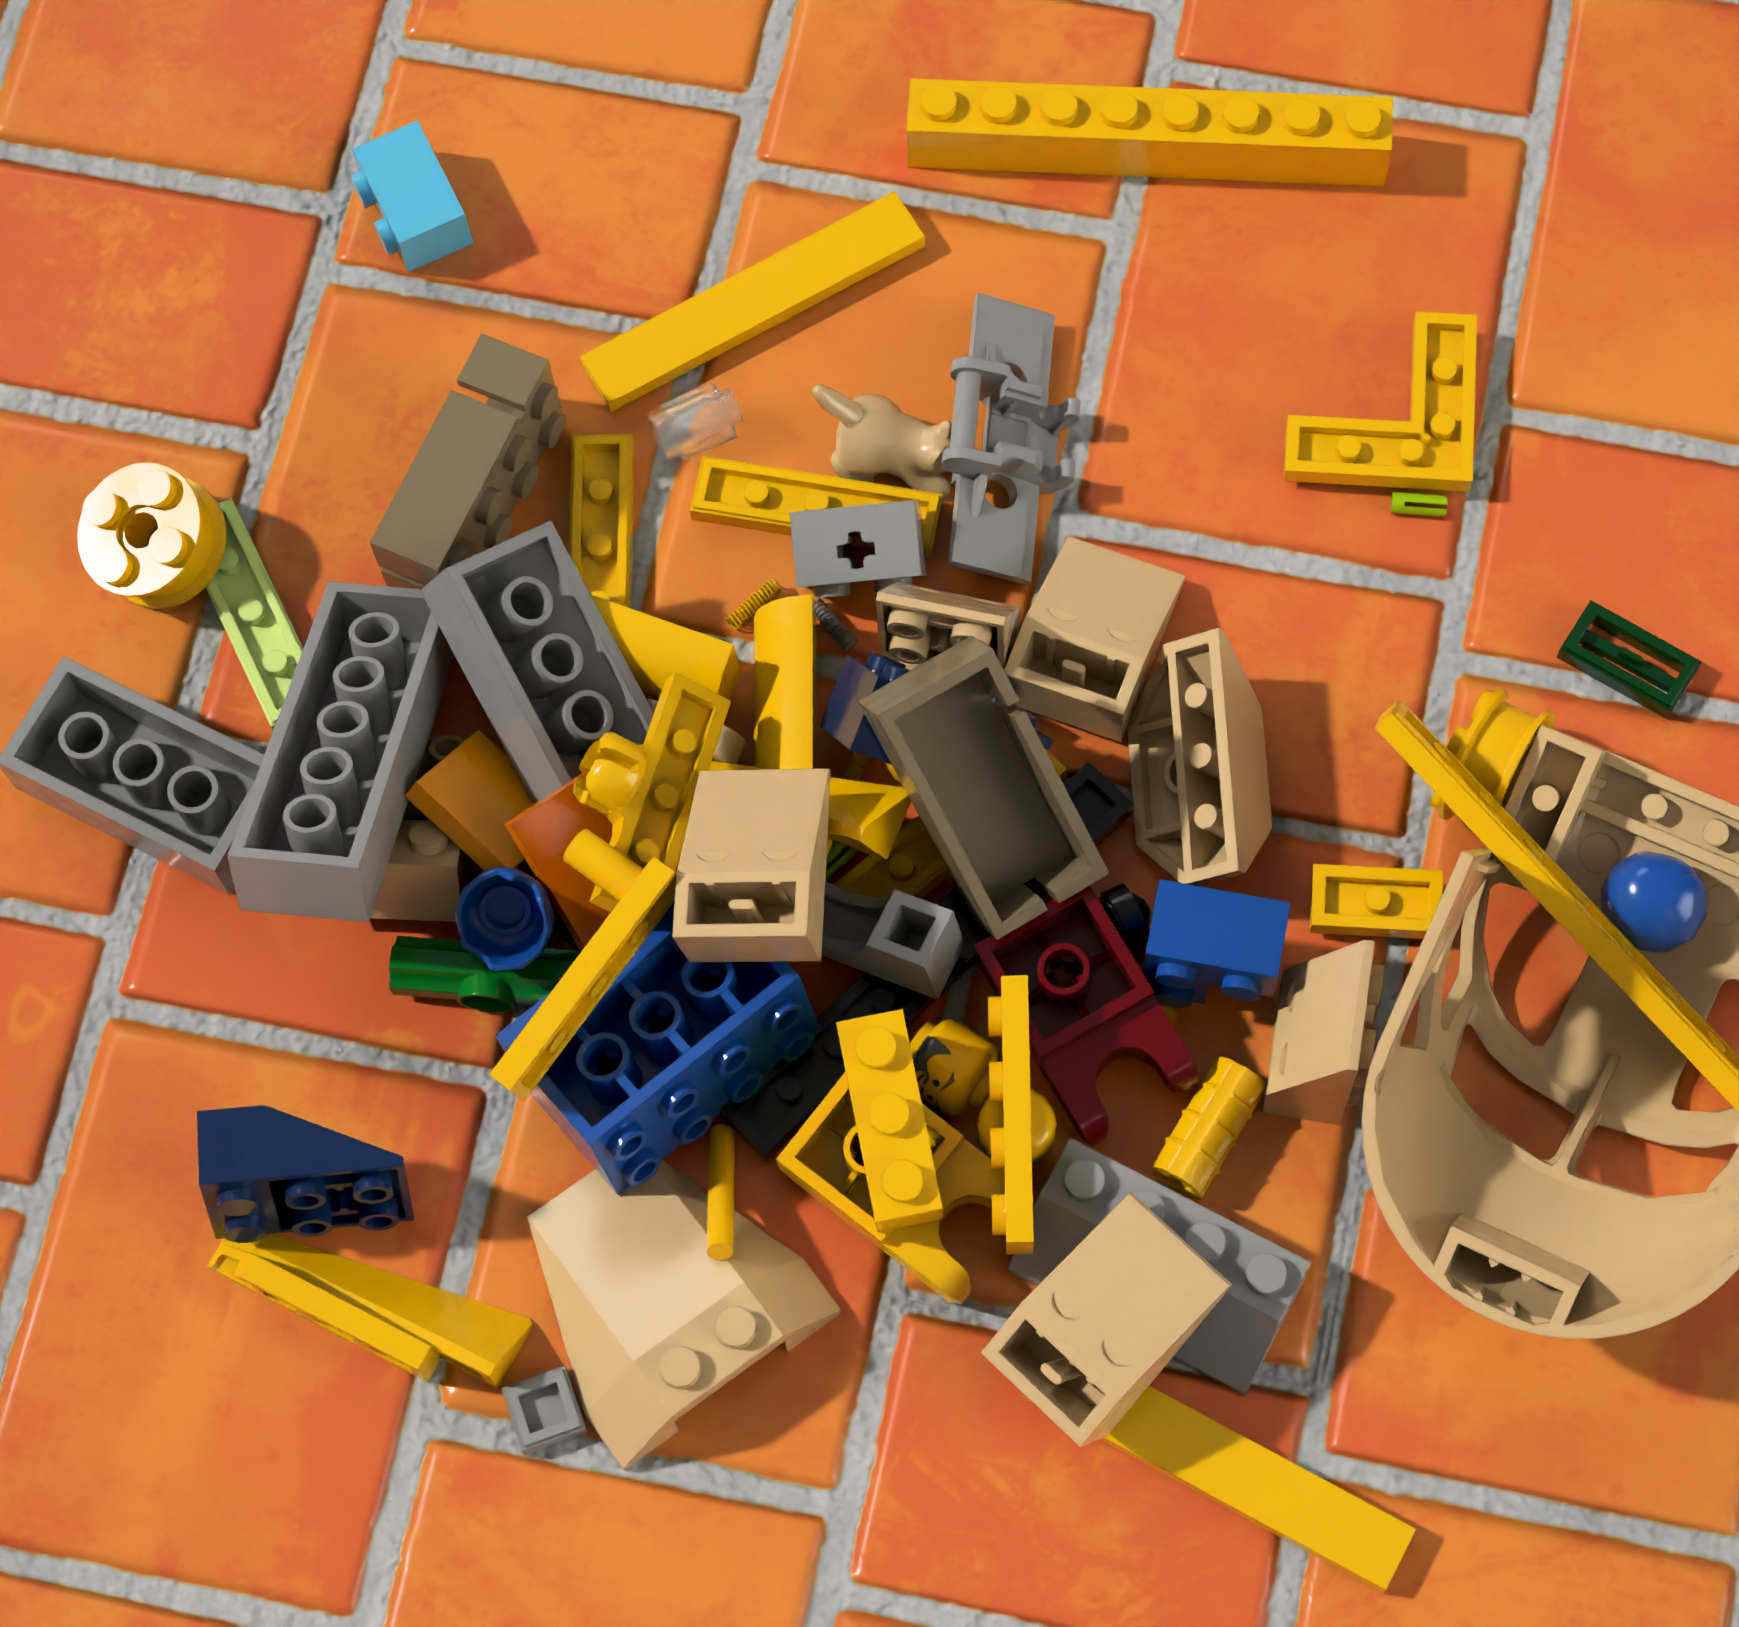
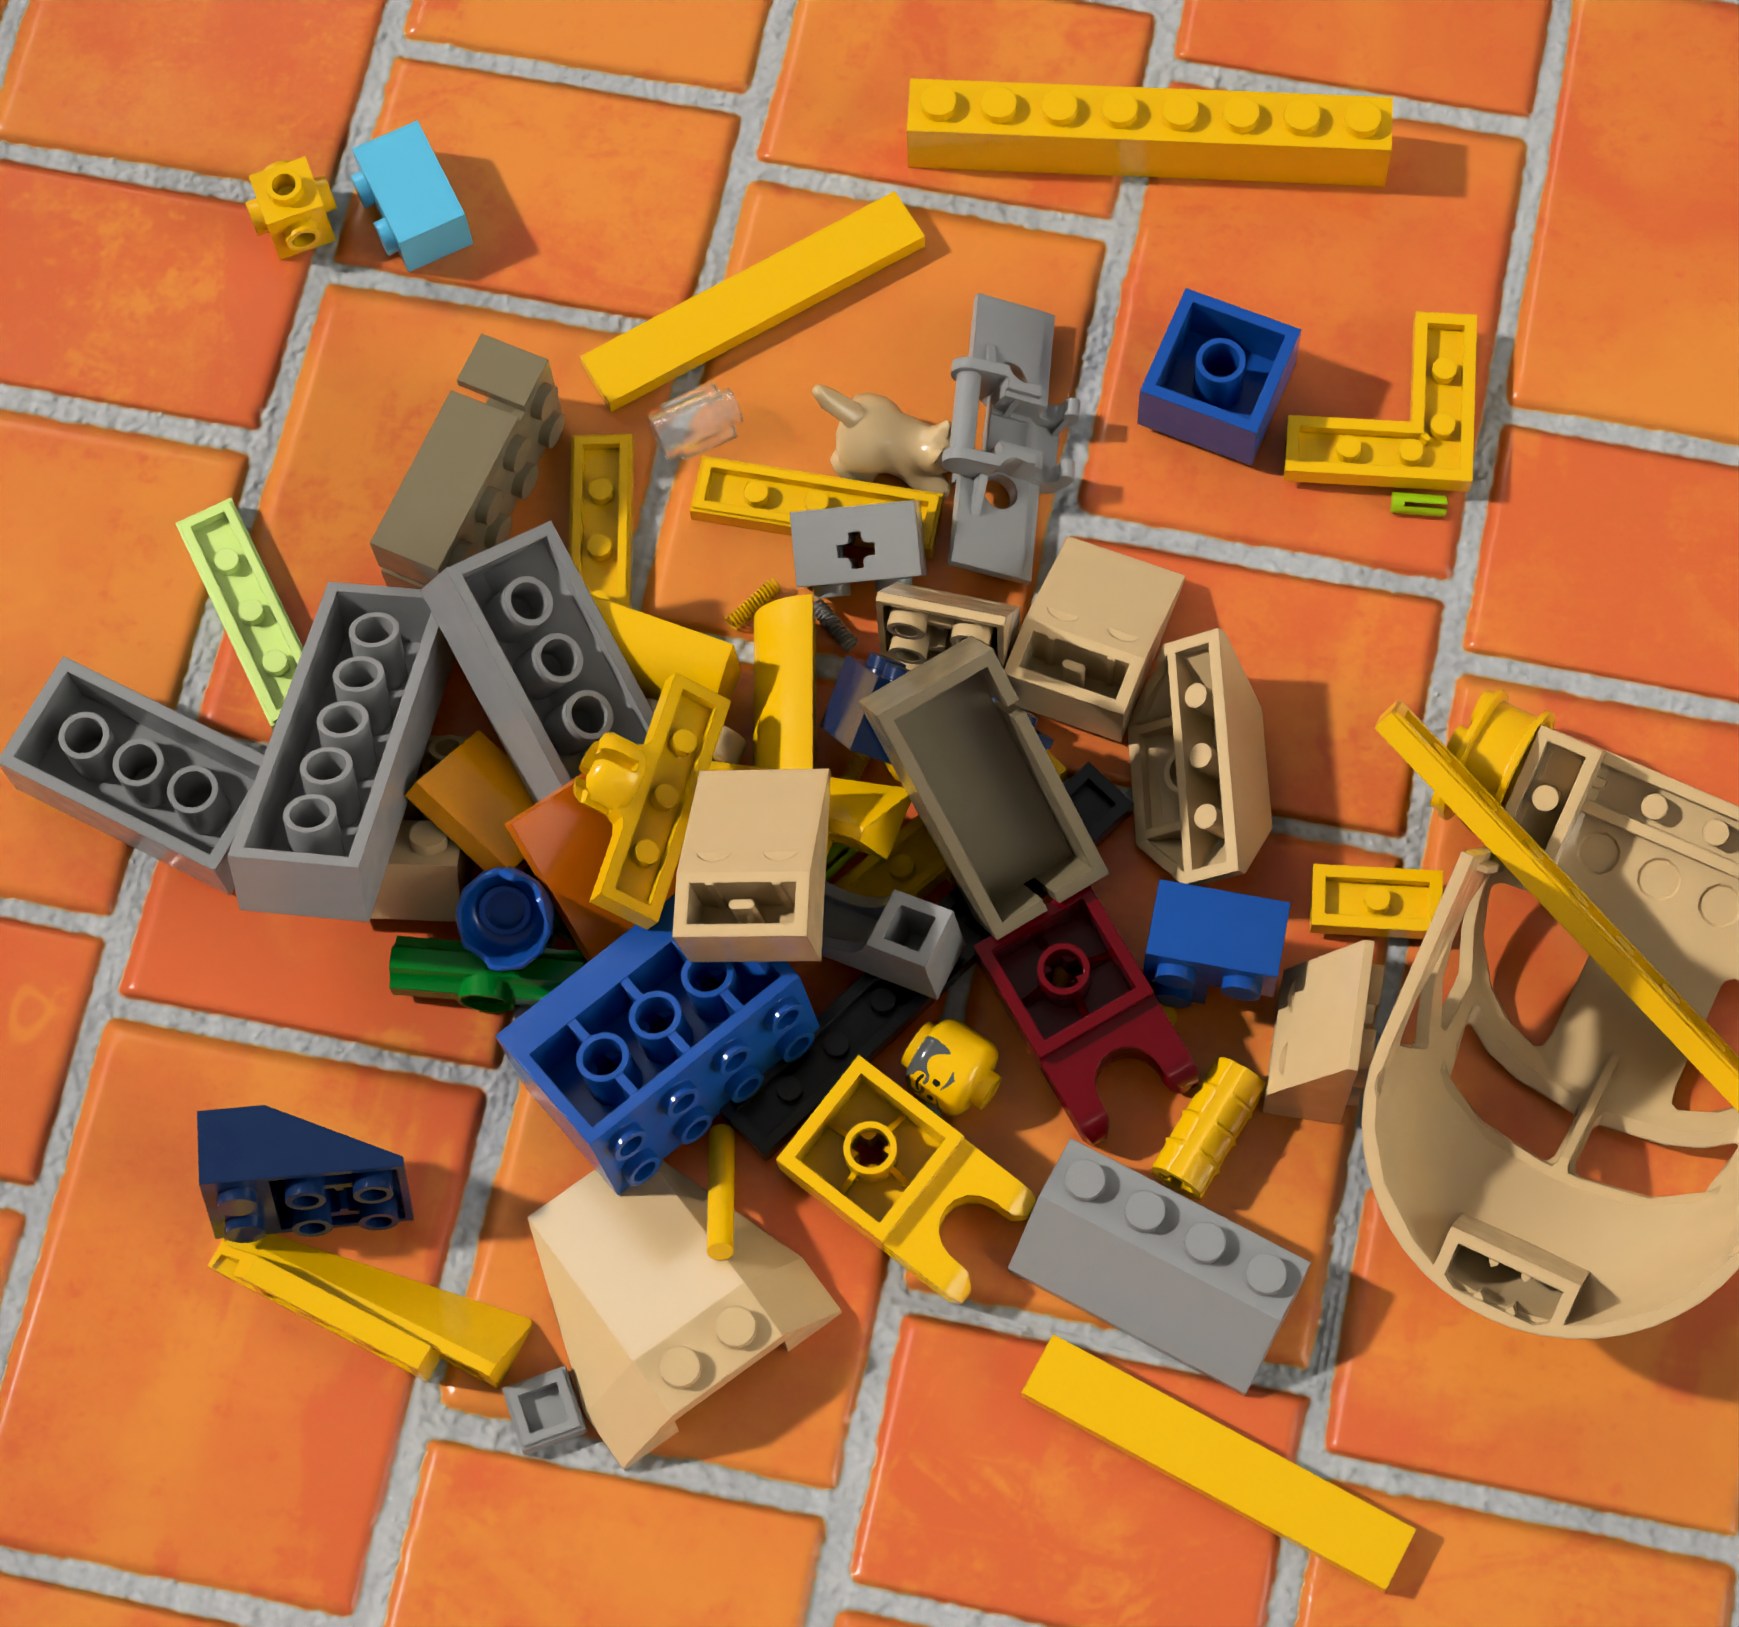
wheel [78,463,226,609] -> none
yellow piece [489,829,676,1101] -> none
yellow brick [836,1009,943,1232] -> none
yellow plate [977,975,1057,1255] -> none
tan slope [981,1193,1232,1447] -> none
black tile [1099,883,1151,951] -> none
dark green tile [1557,600,1702,720] -> none
blue hair [1601,851,1707,952] -> none
none -> yellow brick [245,156,337,260]
none -> blue brick [1137,288,1302,466]

